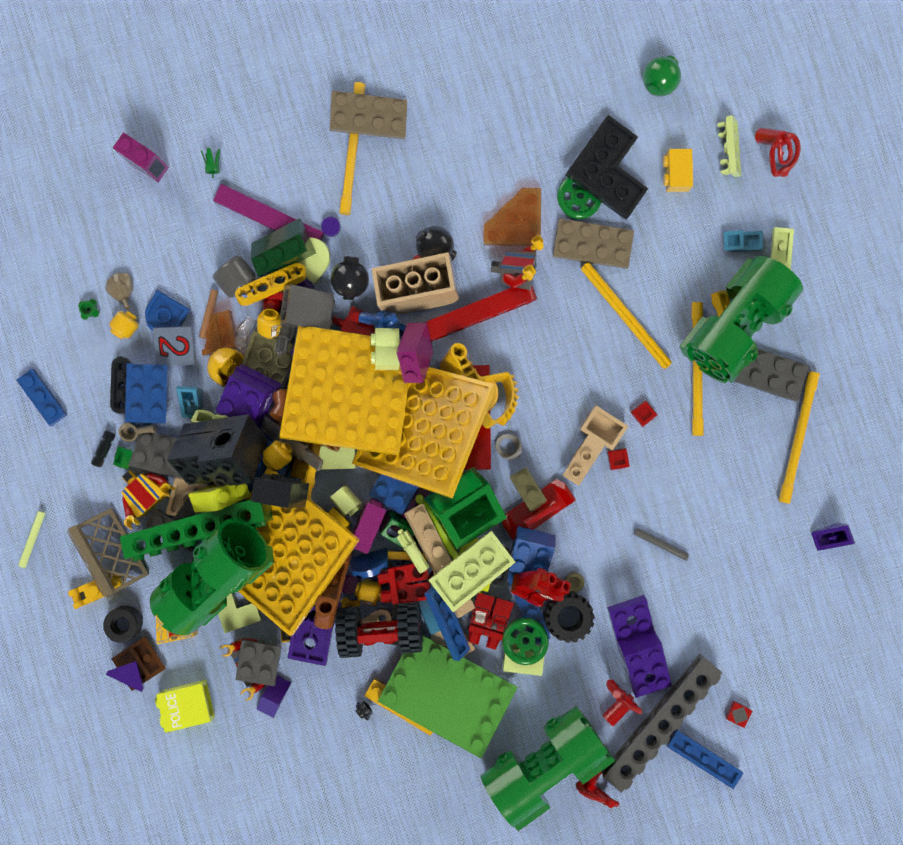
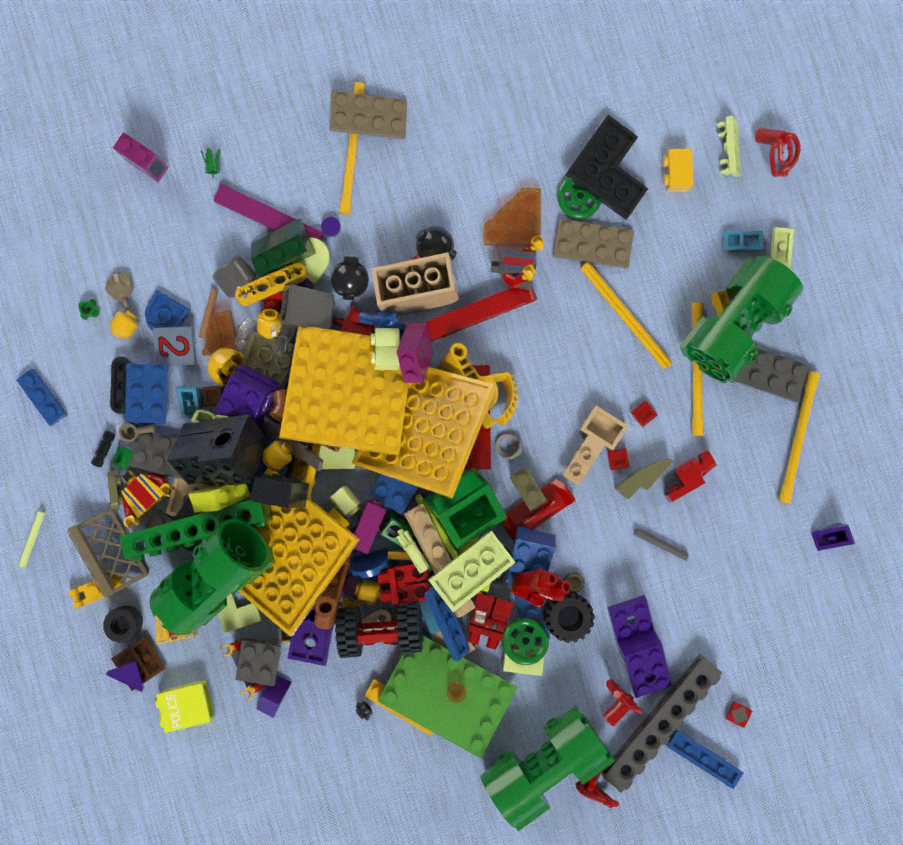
green brick [643,56,681,96] -> none
none -> olive plate [107,471,123,510]
none -> reddish brown tile [202,386,223,406]
none -> clear orange plate [447,682,466,703]
none -> olive slope [615,459,673,499]
none -> red plate [665,450,717,502]

